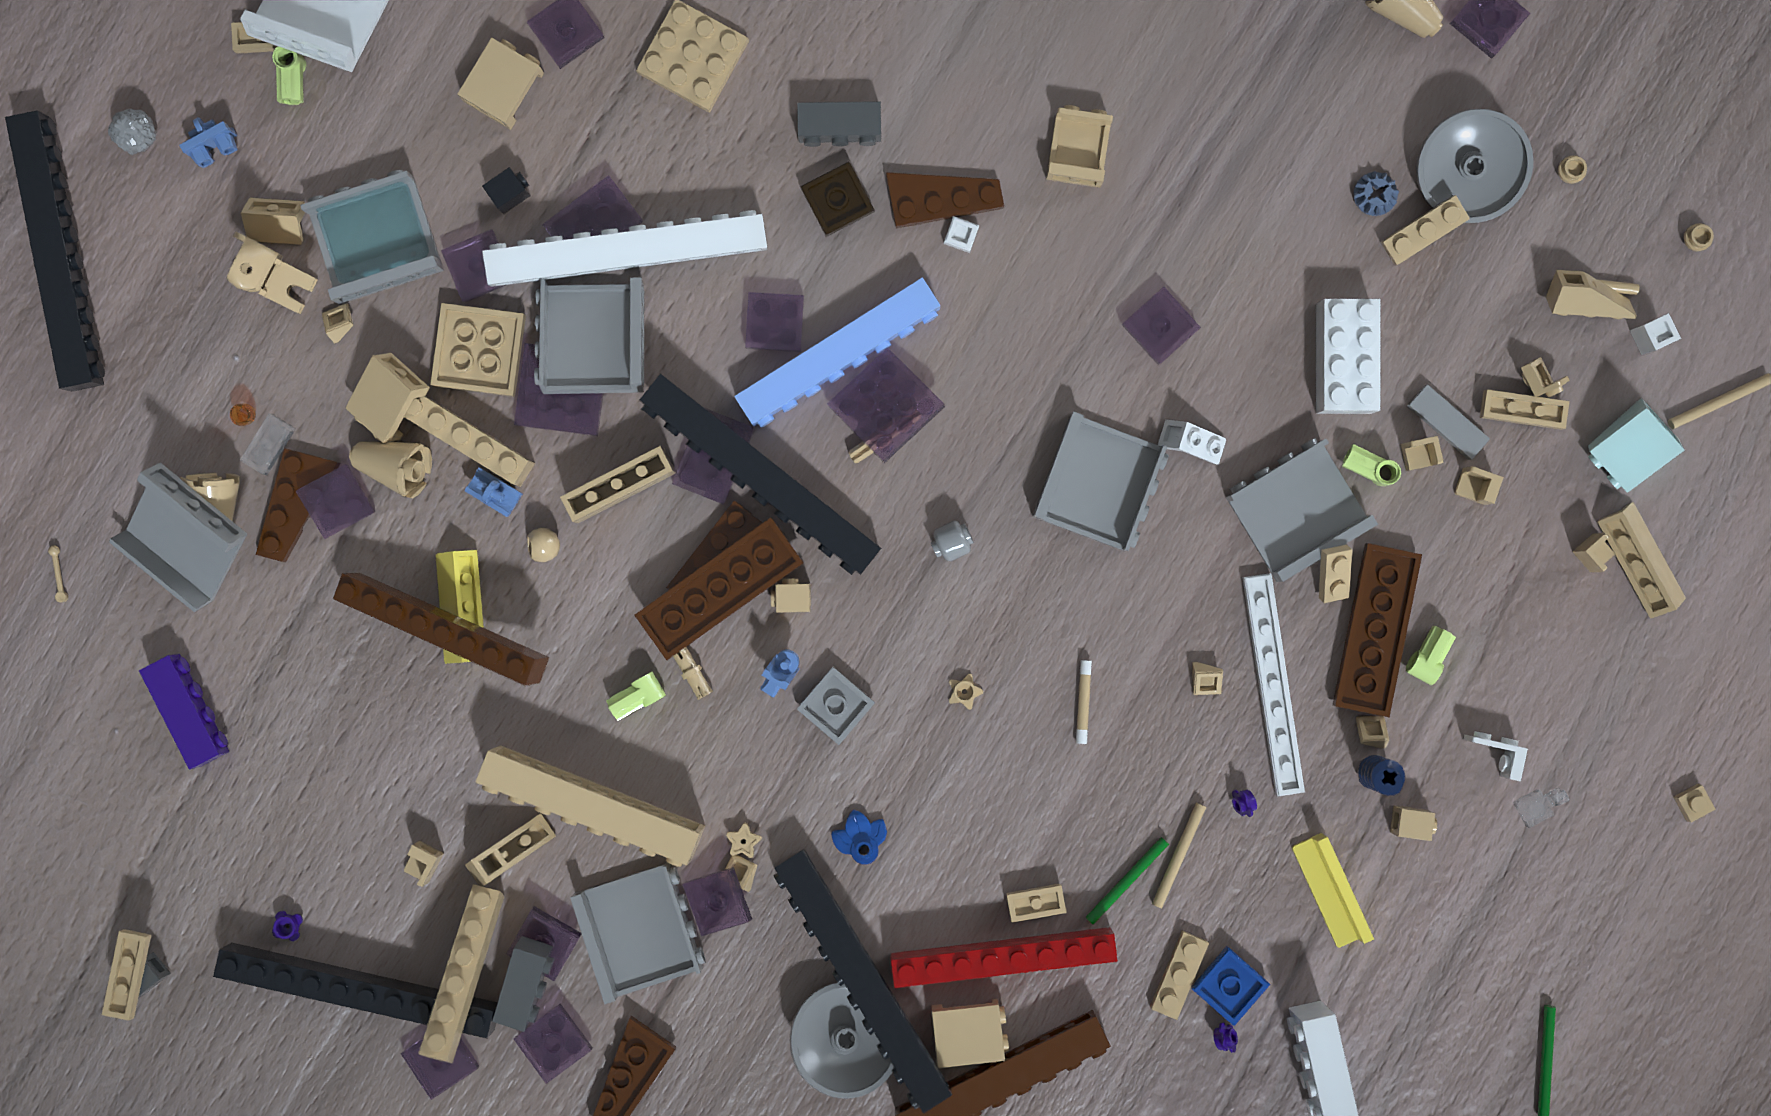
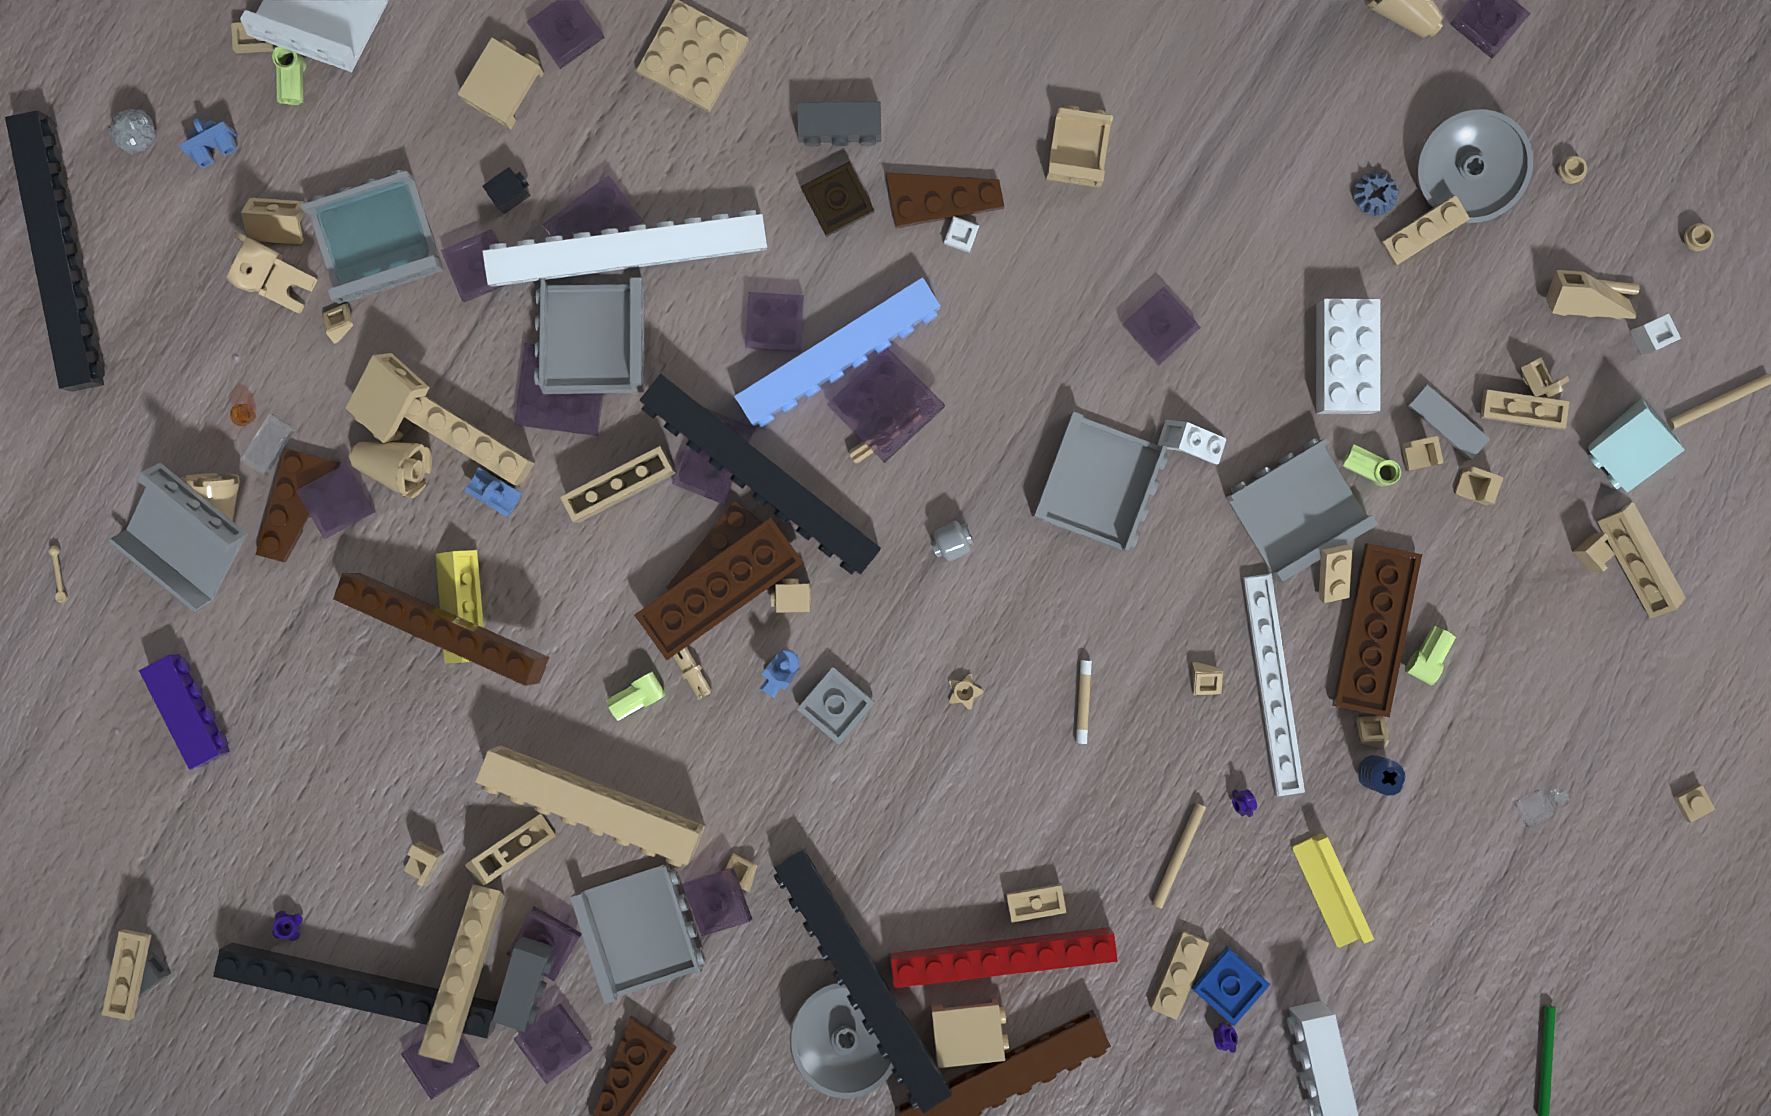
tan plate [430,303,526,397] -> none
tan piece [527,527,560,563] -> none
tan plate [726,822,762,858] -> none
blue plate [831,810,887,865] -> none
green bar [1086,837,1169,925] -> none
tan brick [1390,805,1437,841] -> none
white bracket [1463,731,1528,781] -> none

